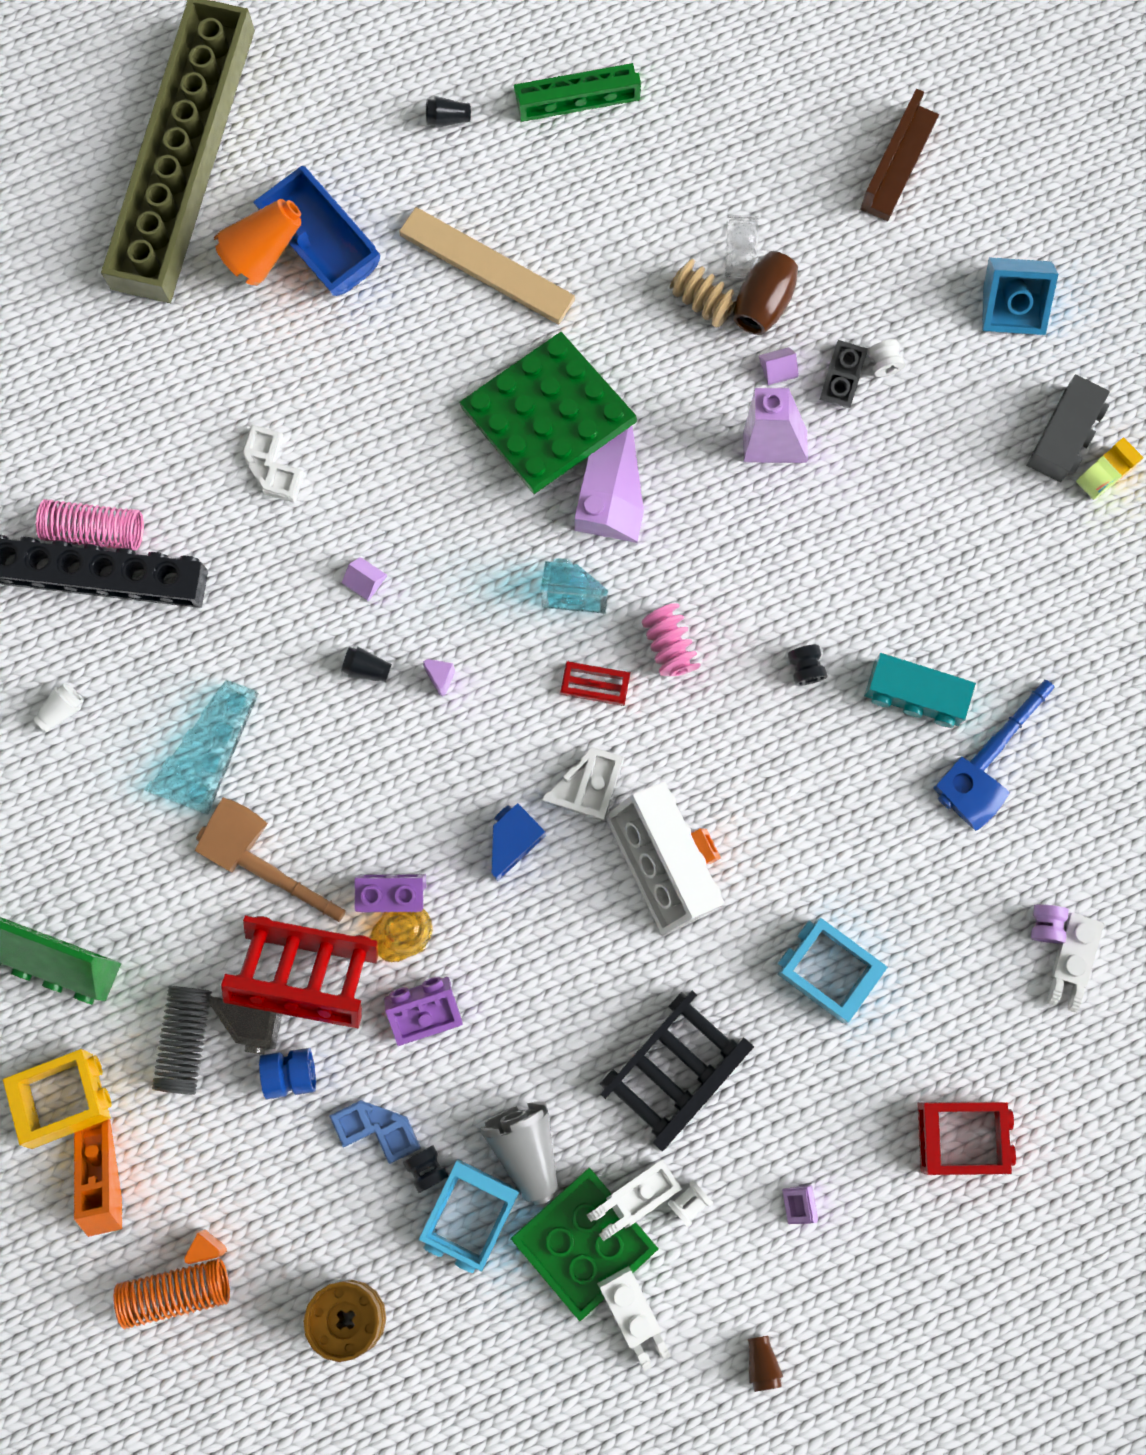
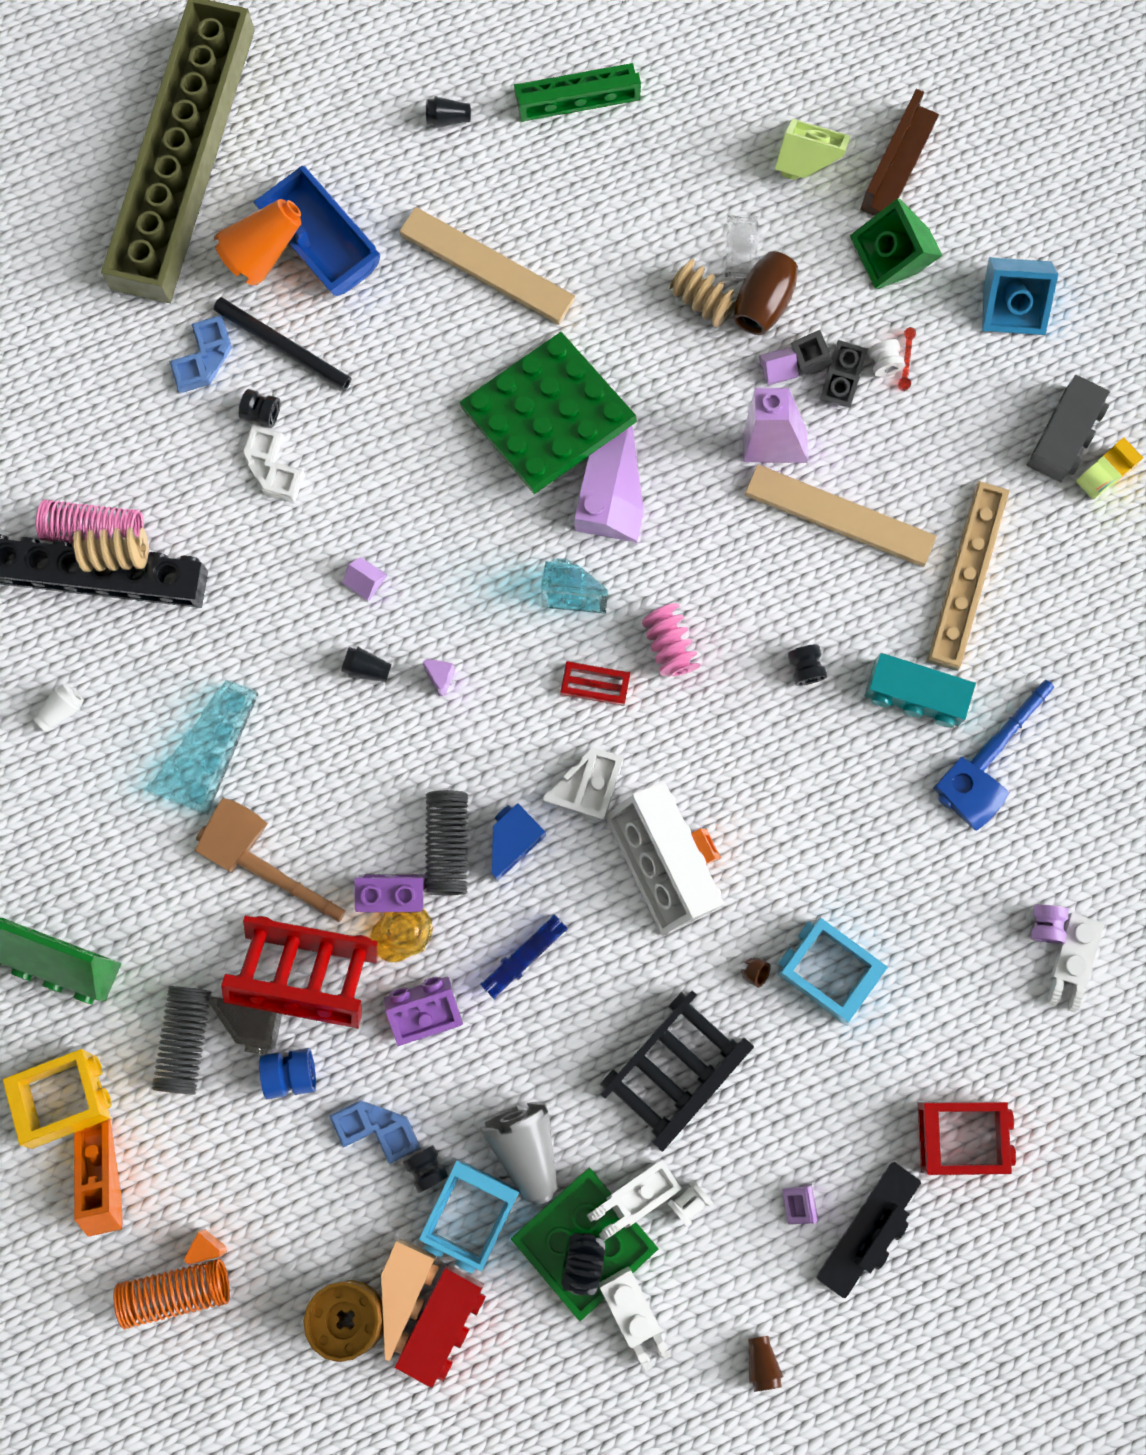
none -> tan piece [73,527,149,572]
none -> medium blue tile [169,315,232,393]
none -> black piece [214,297,352,391]
none -> black wheel [238,389,281,428]
none -> light nougat slope [381,1238,439,1361]
none -> red brick [394,1264,486,1388]
none -> dark grey piece [424,790,469,895]
none -> clear blue pin [480,914,568,1000]
none -> black gear [561,1232,605,1296]
none -> reddish brown hinge [741,957,771,988]
none -> tan tile [745,464,937,567]
none -> yellowish green slope [775,119,851,180]
none -> flat silver brick [791,330,833,374]
none -> black bracket [816,1162,921,1298]
none -> green slope [850,198,943,289]
none -> clear red hinge [897,327,916,391]
none -> tan tile [926,481,1010,671]

